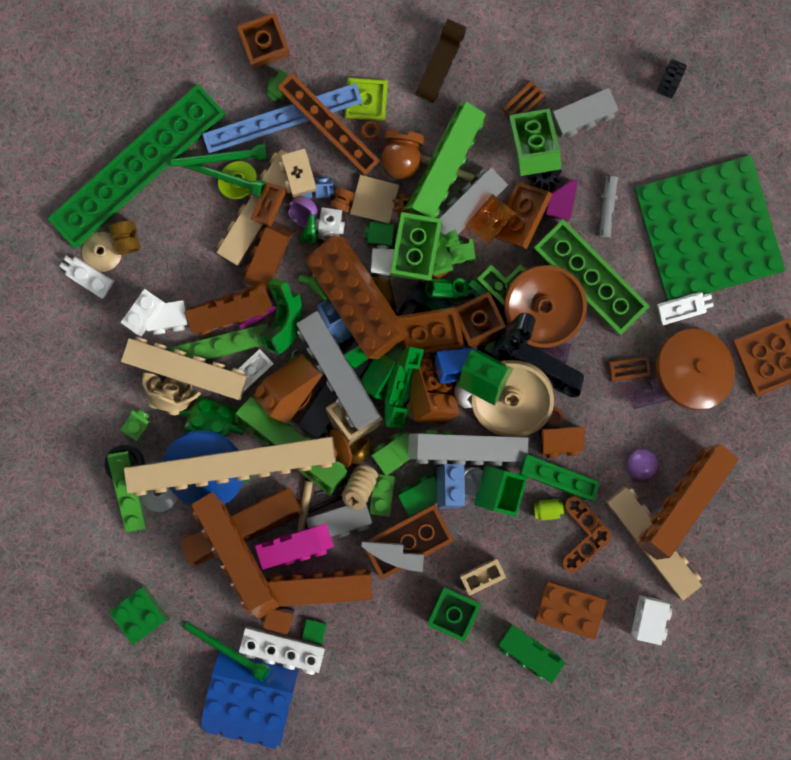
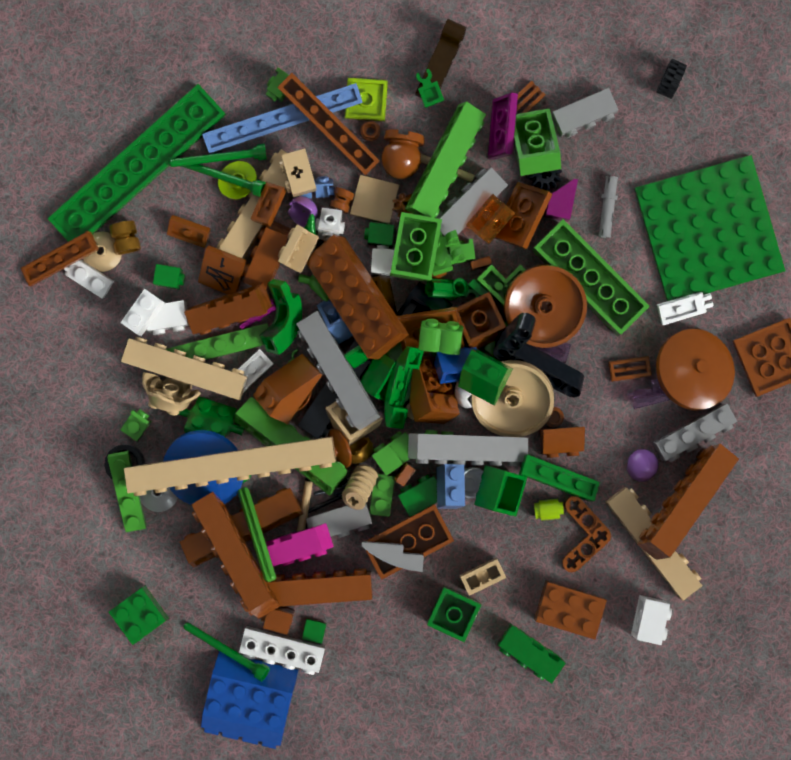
dark orange brick [237,12,291,70] -> none
none -> dark orange tile [20,231,99,286]
none -> green brick [153,264,185,290]
none -> dark orange plate [167,215,211,248]
none -> dark orange tile [198,245,246,294]
none -> bright green axle [238,487,276,582]
none -> tan bracket [278,225,319,273]
none -> dark orange slope [393,462,416,486]
none -> green plate [416,69,445,108]
none -> bright green brick [418,318,463,355]
none -> dark orange tile [469,256,492,271]
none -> magenta tile [487,92,518,160]
none -> light grey brick [652,404,737,463]

